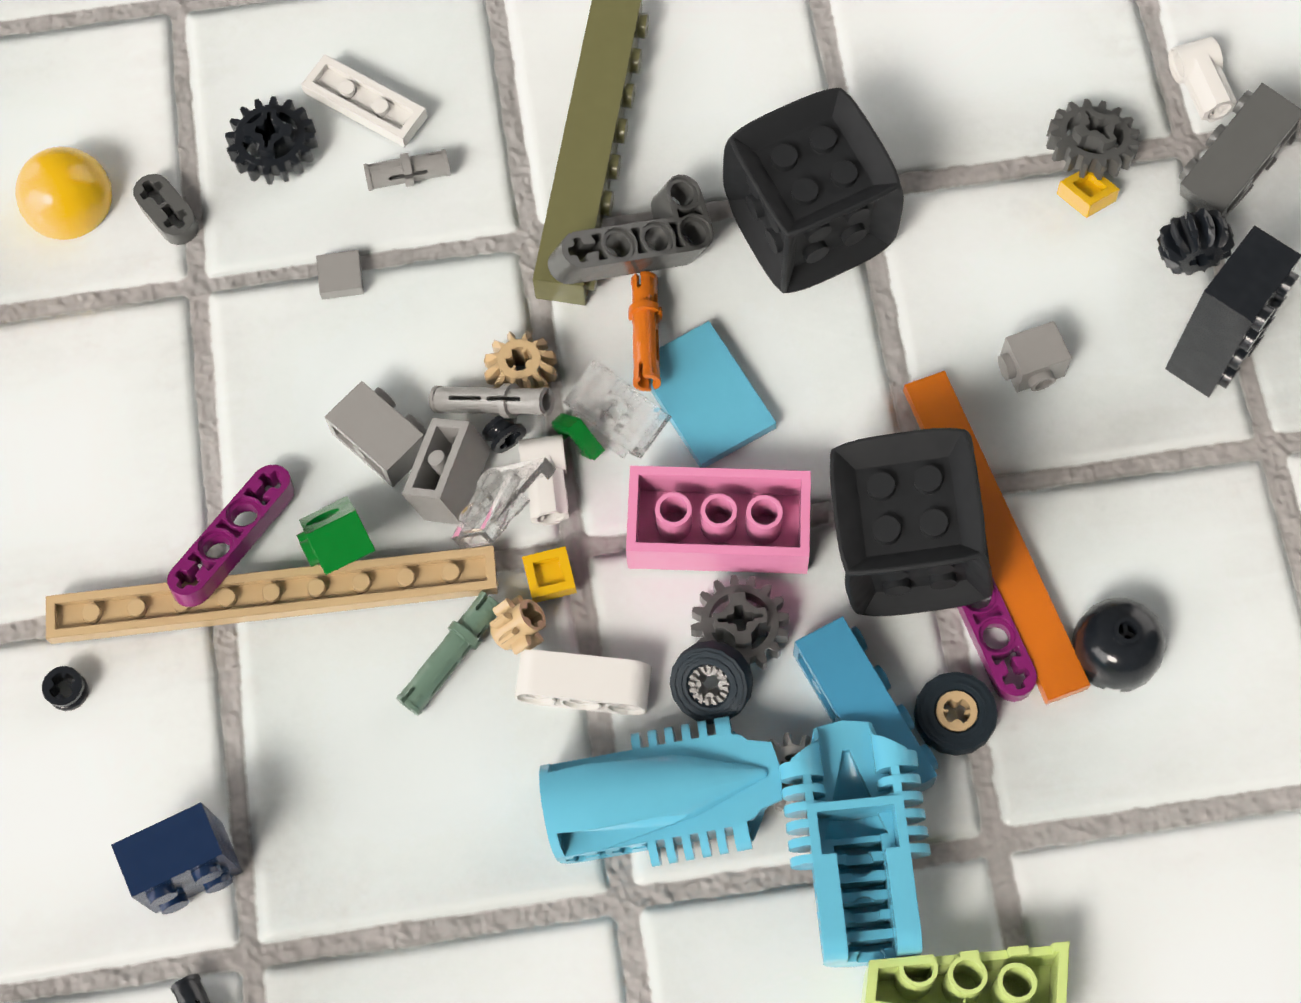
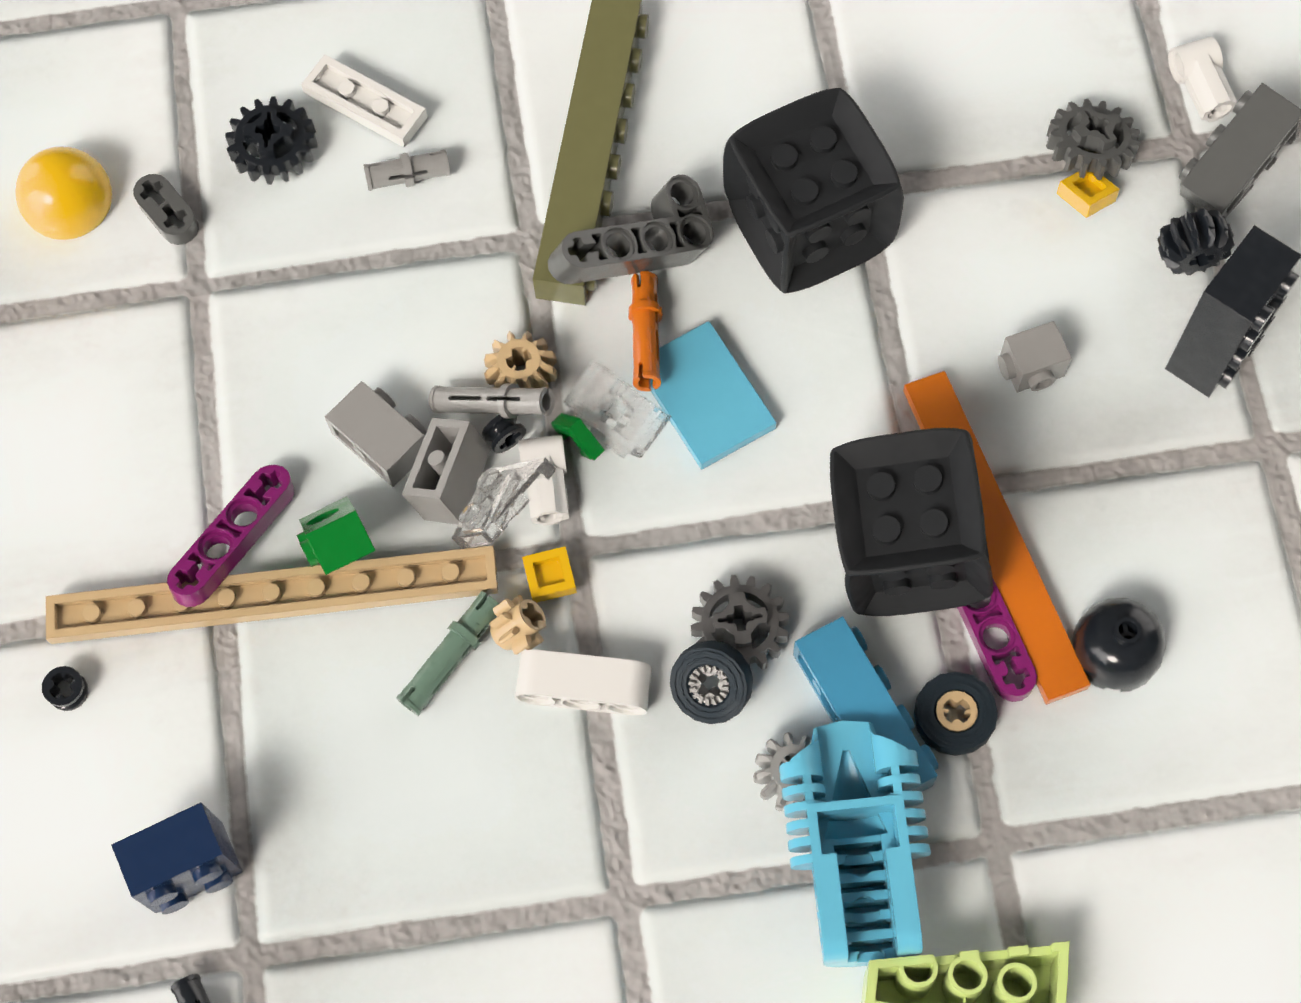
light grey tile [316,250,364,300] -> none
medium azure connector [539,716,782,867] -> none
bright pink brick [626,466,811,574] -> none

